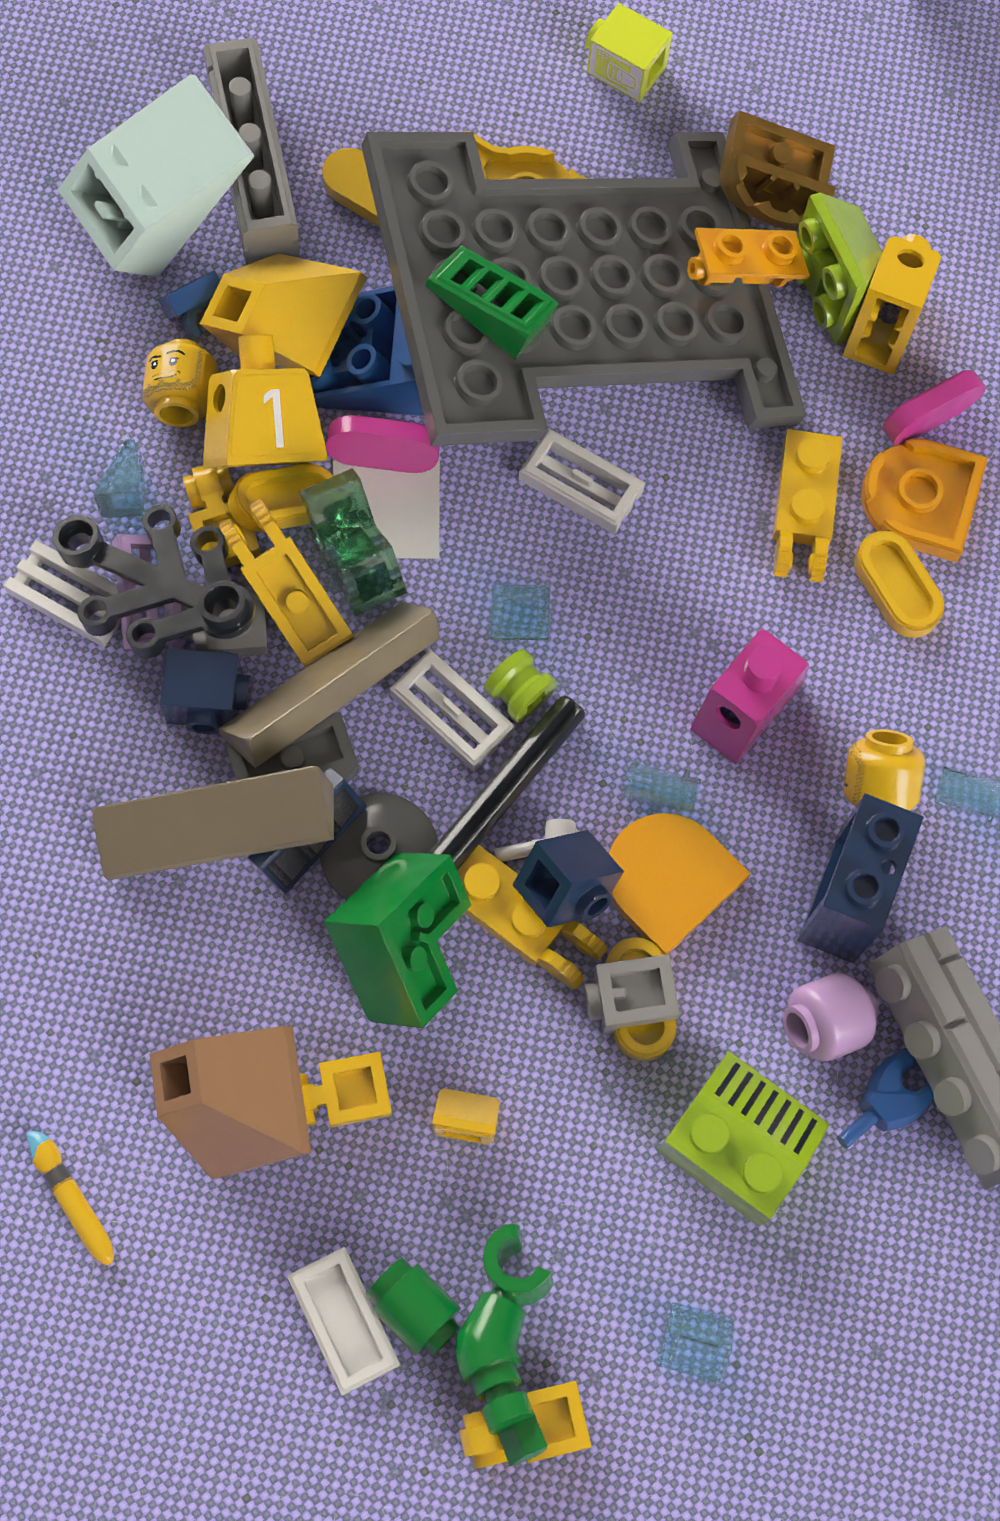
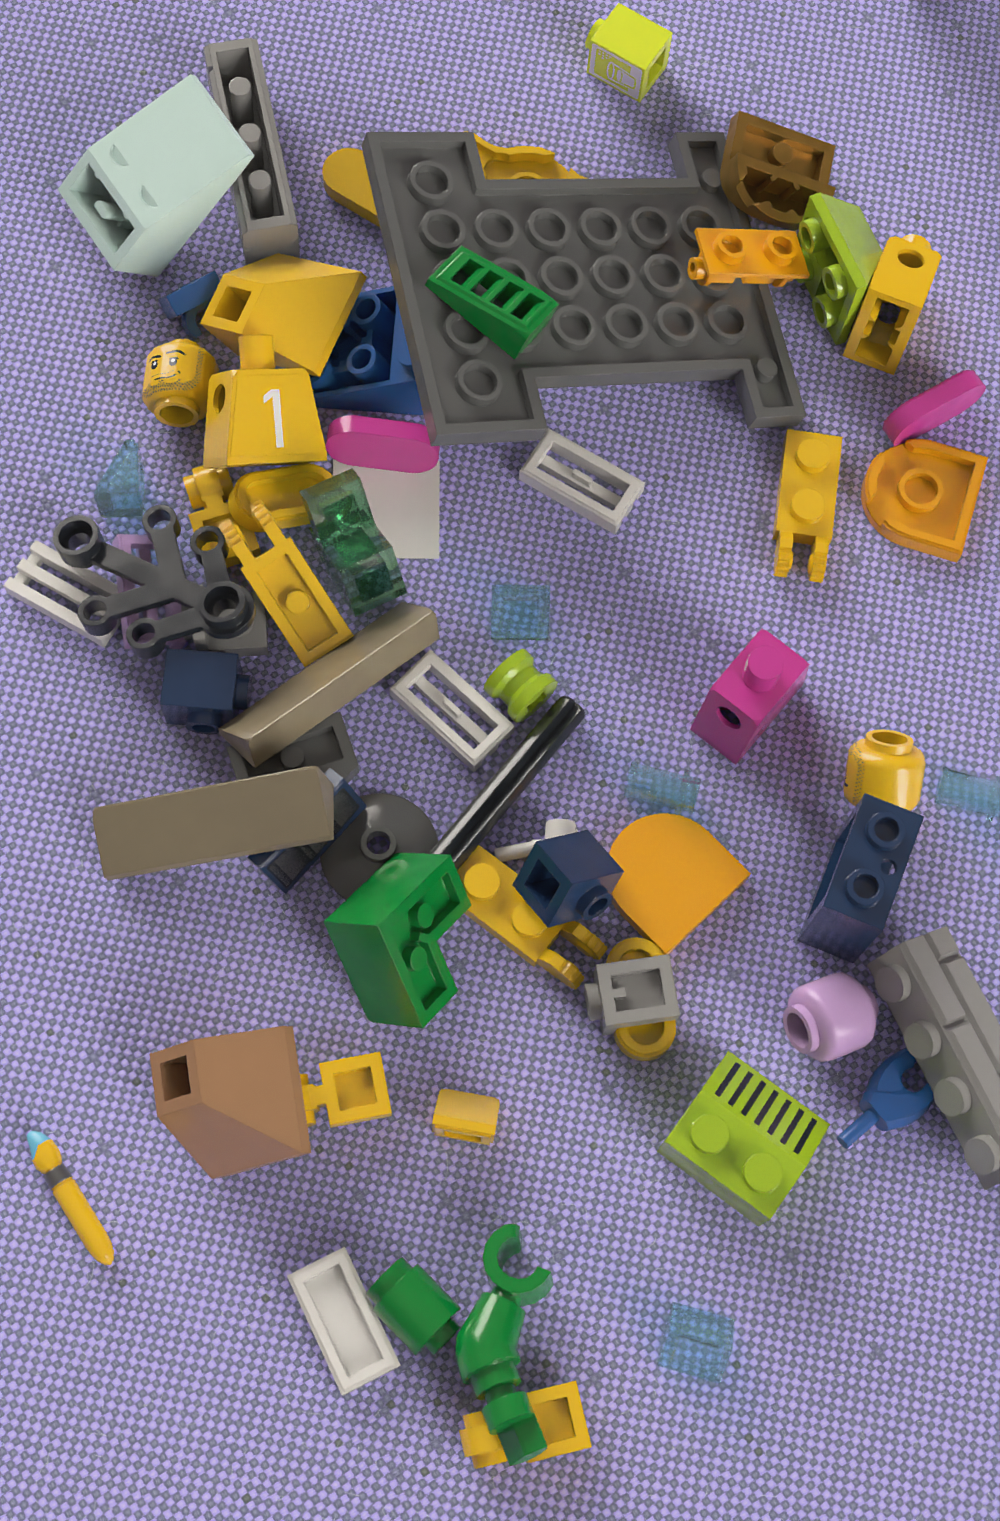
yellow tile [854,531,944,638] -> none

